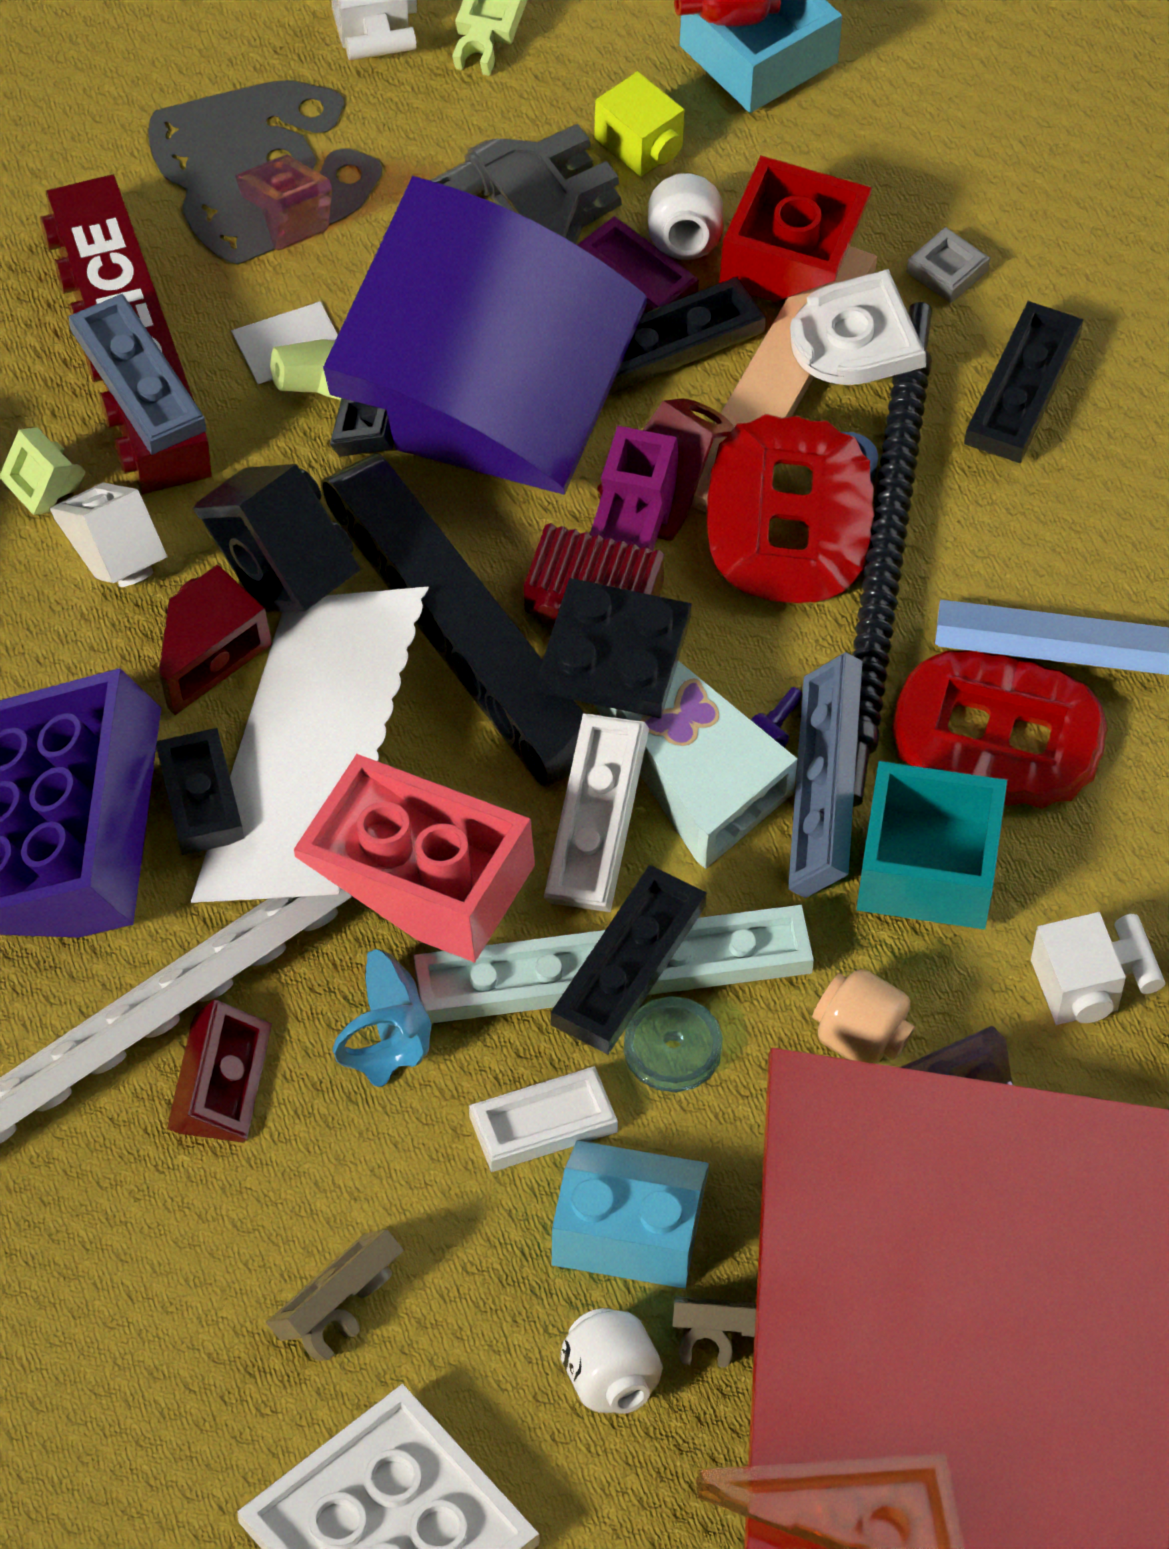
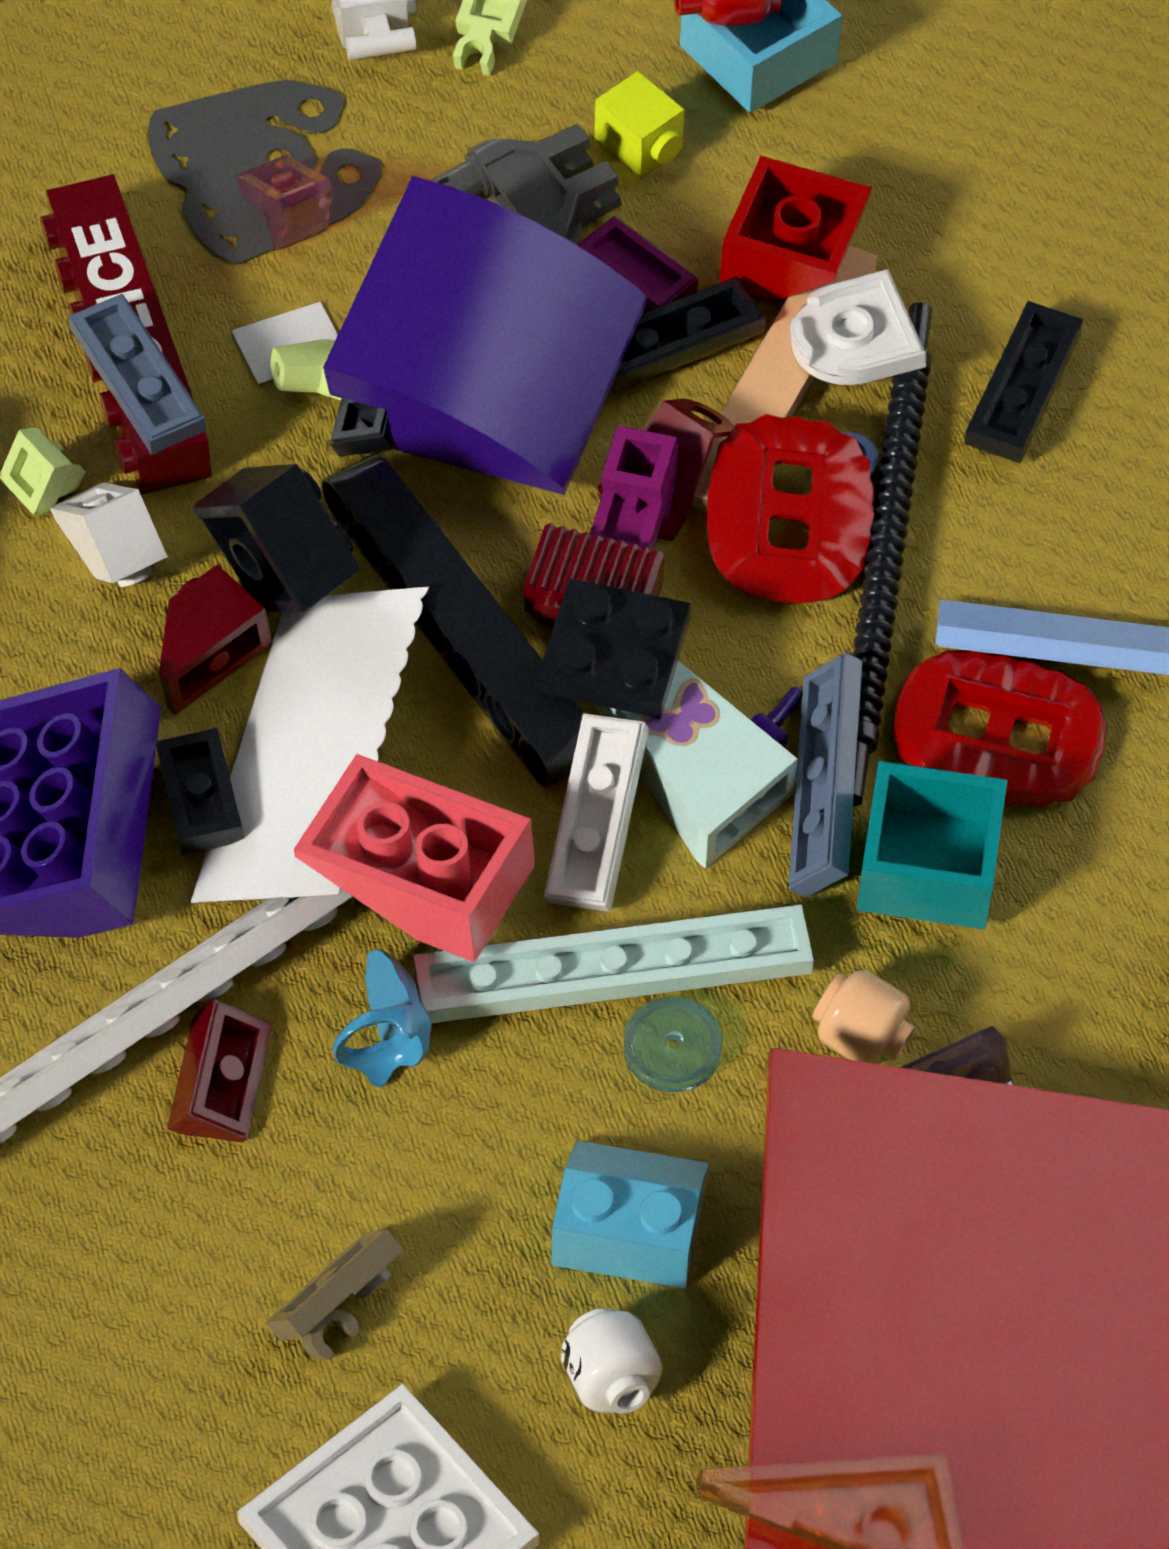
white tile [469,1066,618,1172] -> none
black plate [550,864,707,1055] -> none
white head [648,173,723,260] -> none
dark tan plate [673,1296,756,1367] -> none
light grey tile [906,227,990,304] -> none
white brick [1031,912,1165,1025] -> none

